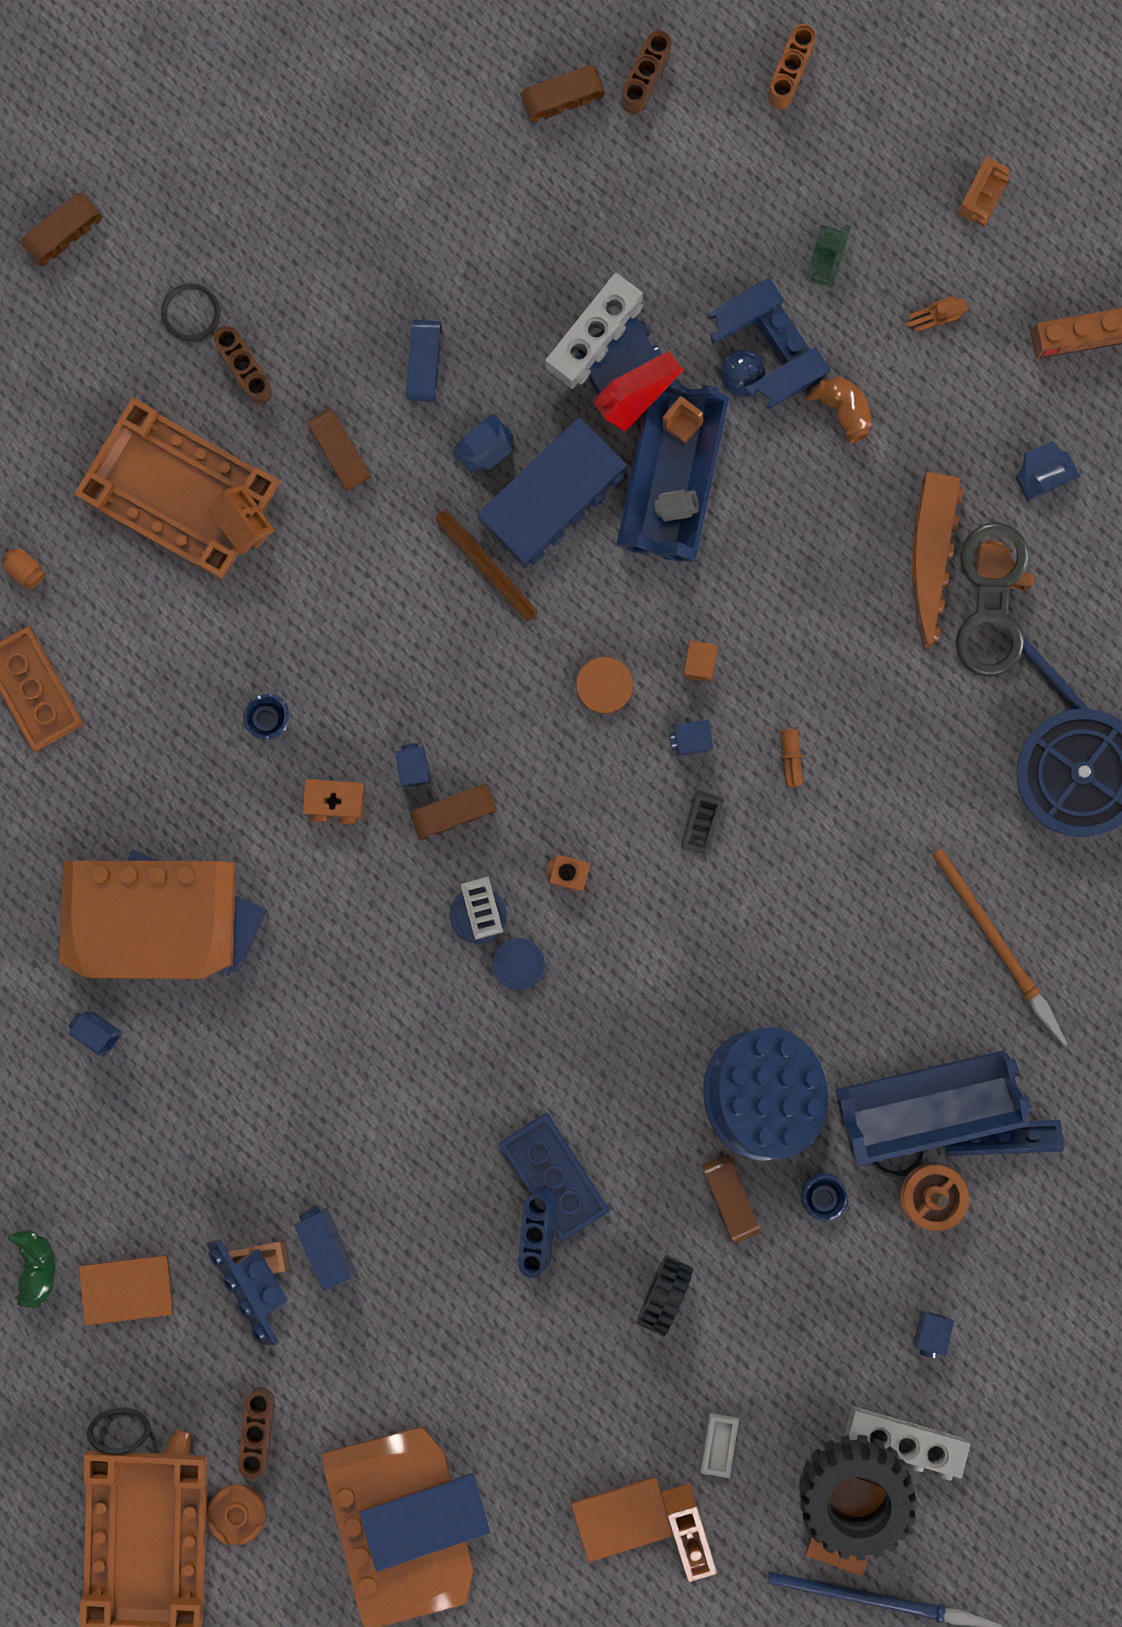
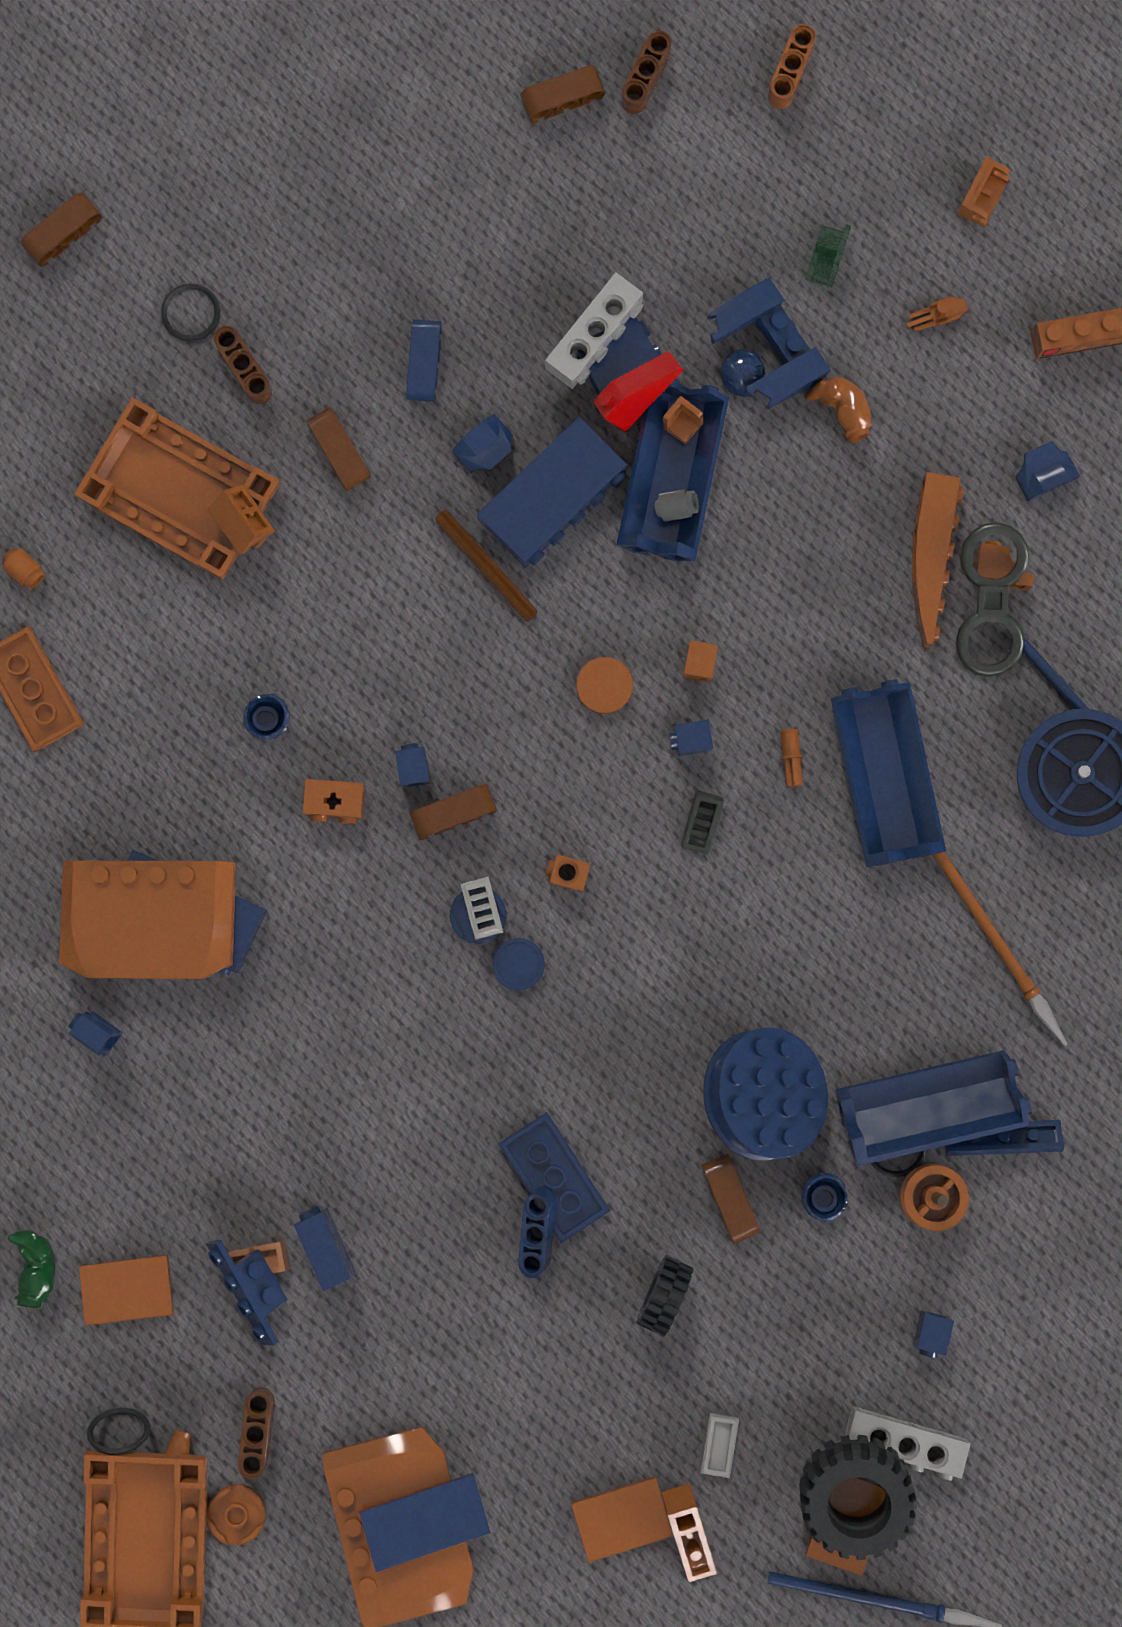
none -> dark blue panel [831,679,946,867]

